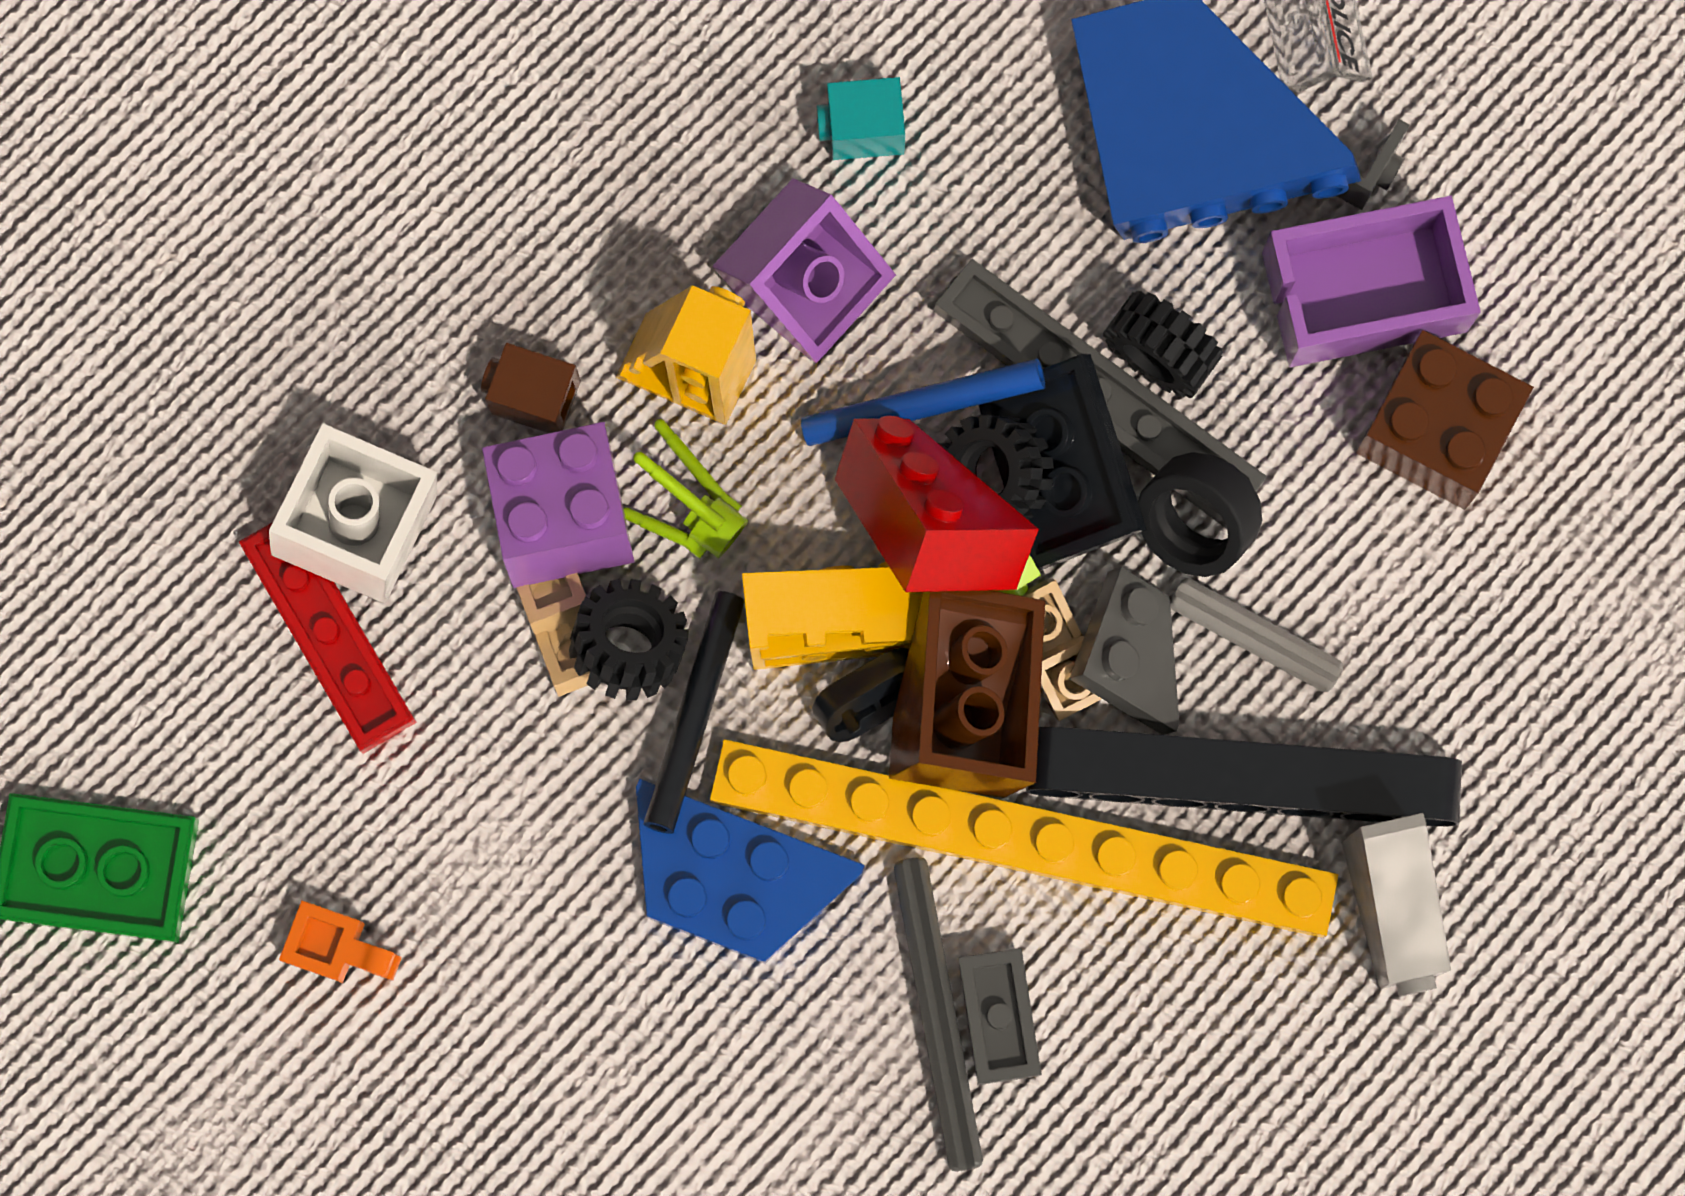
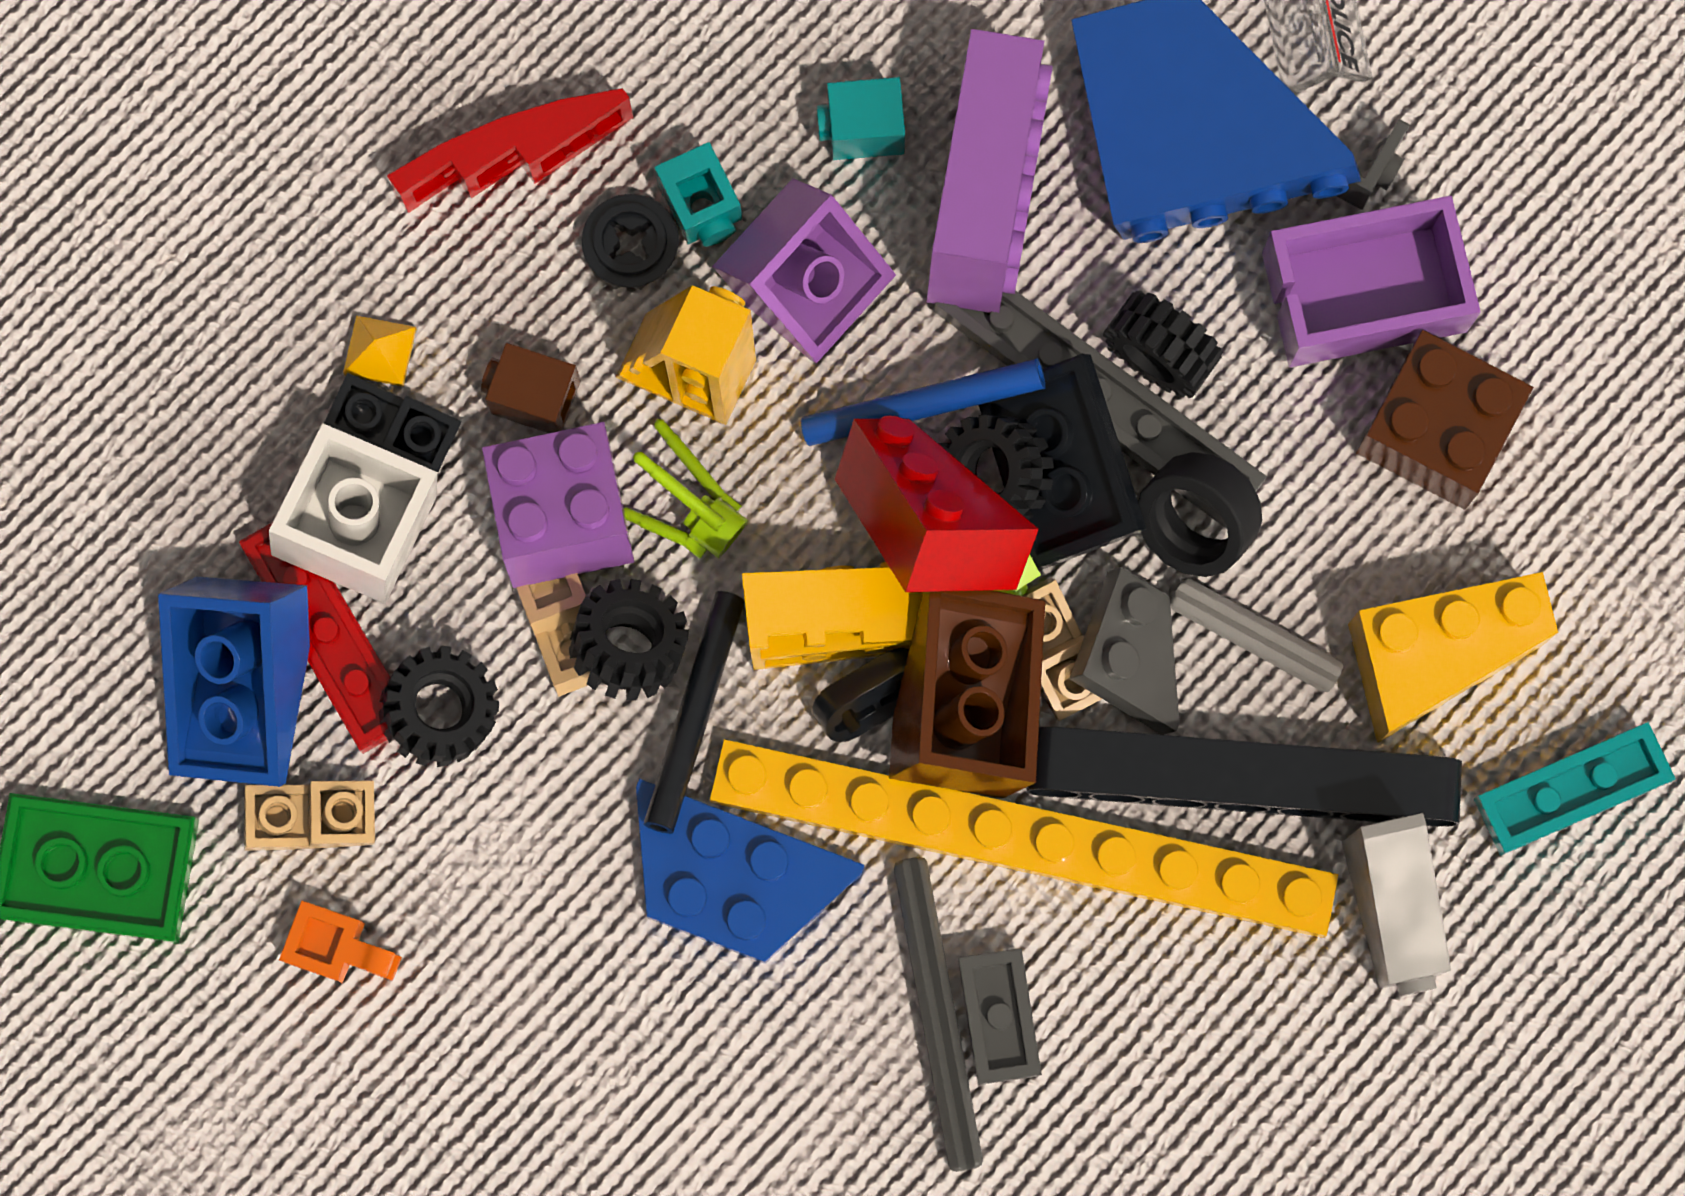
none -> blue slope [158,576,310,787]
none -> tan slope [244,781,375,851]
none -> black slope [324,373,462,472]
none -> yellow slope [343,315,417,387]
none -> black tyre [379,646,499,767]
none -> red slope [387,88,633,213]
none -> black gear [582,194,679,290]
none -> teal brick [654,142,742,247]
none -> medium lavender brick [927,29,1053,313]
none -> yellow wedge [1348,572,1558,743]
none -> teal plate [1474,722,1676,856]

